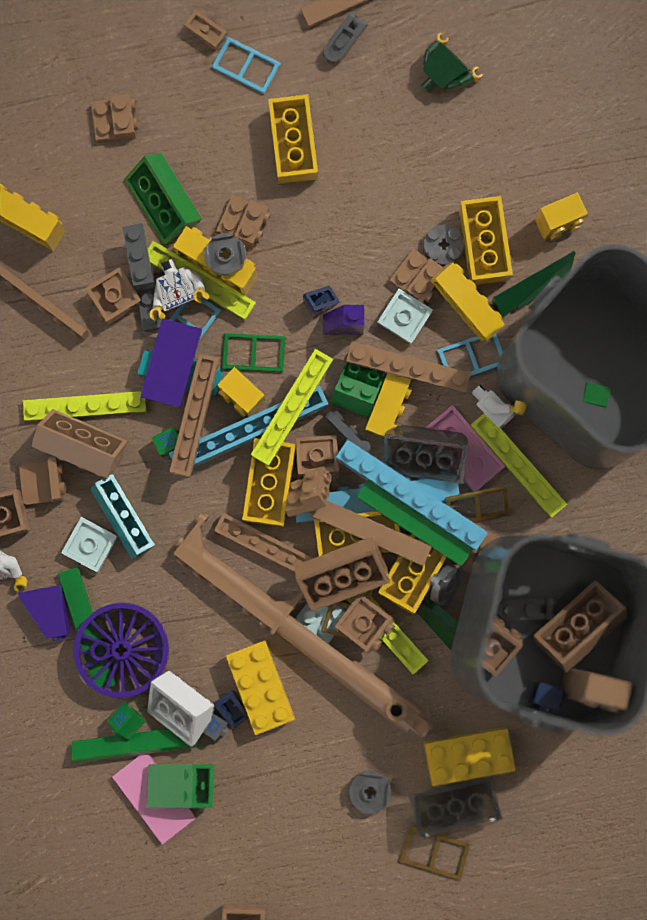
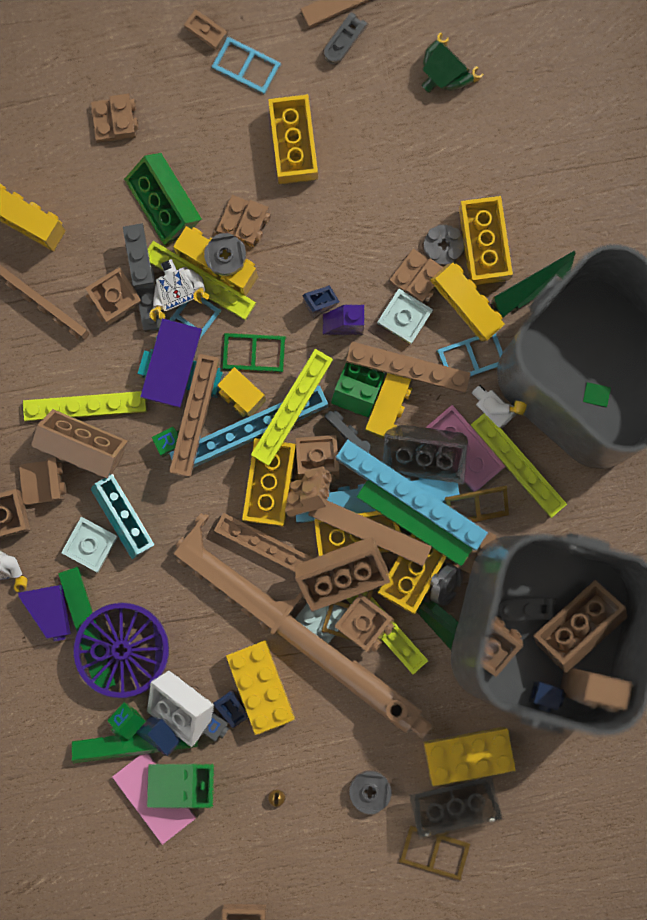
yellow brick [535,192,588,241] -> none
none -> dark blue slope [136,717,181,756]
none -> pearl gold hinge [268,789,285,807]

